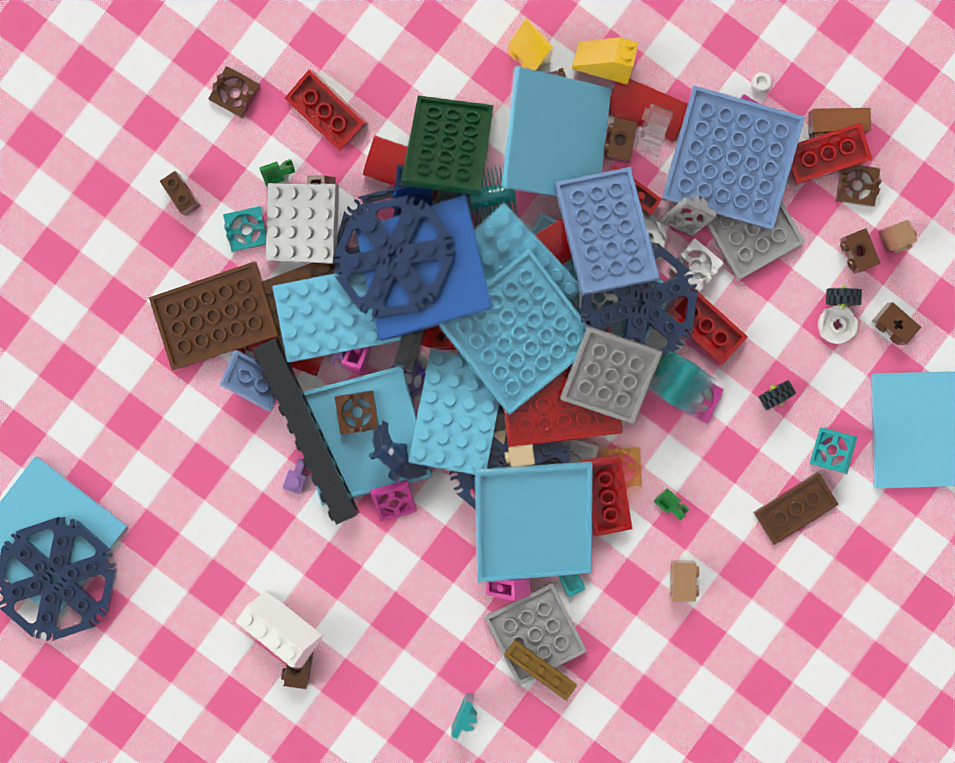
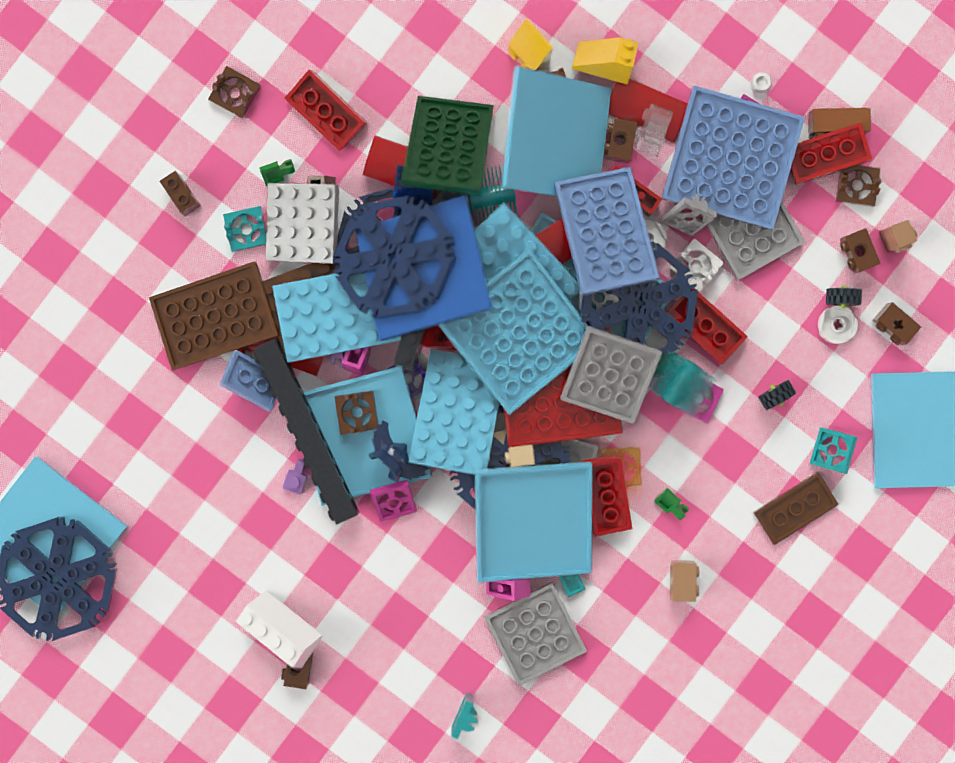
pearl gold tile [504,639,577,701] -> none

